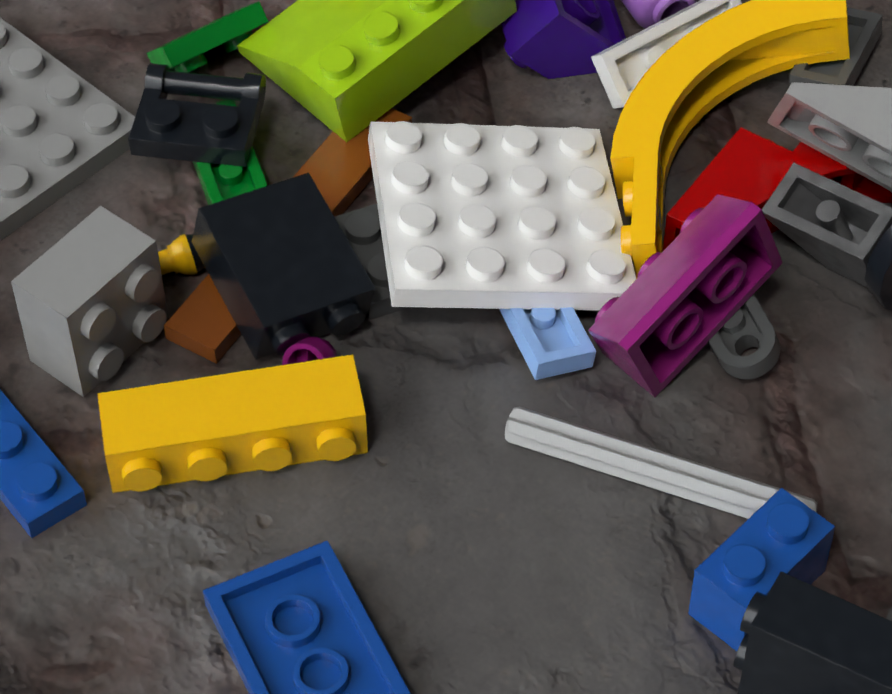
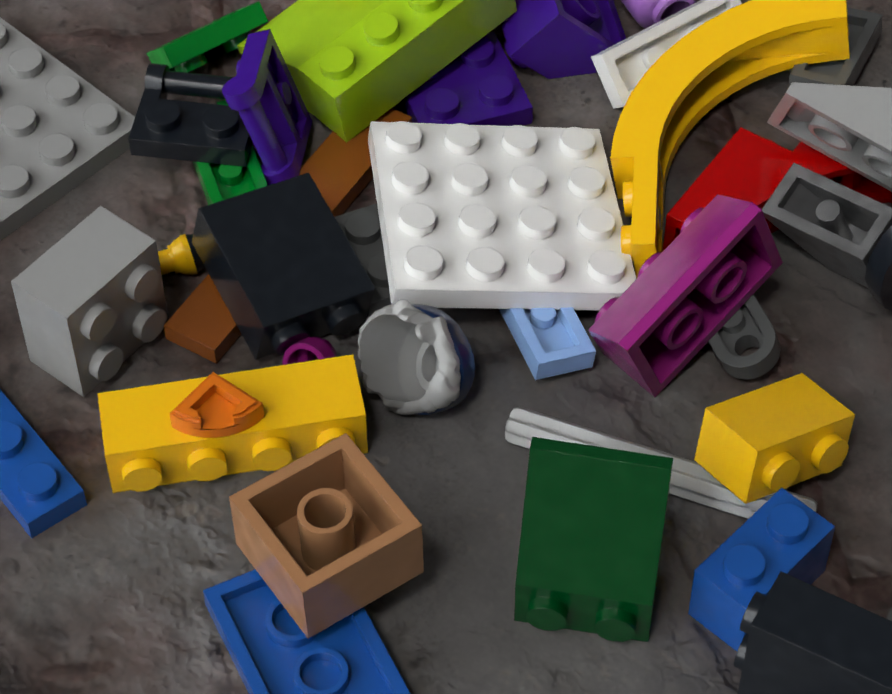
none -> orange tile [170,372,264,438]
none -> dark purple plate [222,29,312,186]
none -> medium nougat brick [229,433,424,639]
none -> light grey hair [358,299,475,415]
none -> dark purple plate [401,32,533,126]
none -> dark green slope [514,437,673,642]
none -> yellow brick [694,373,855,504]

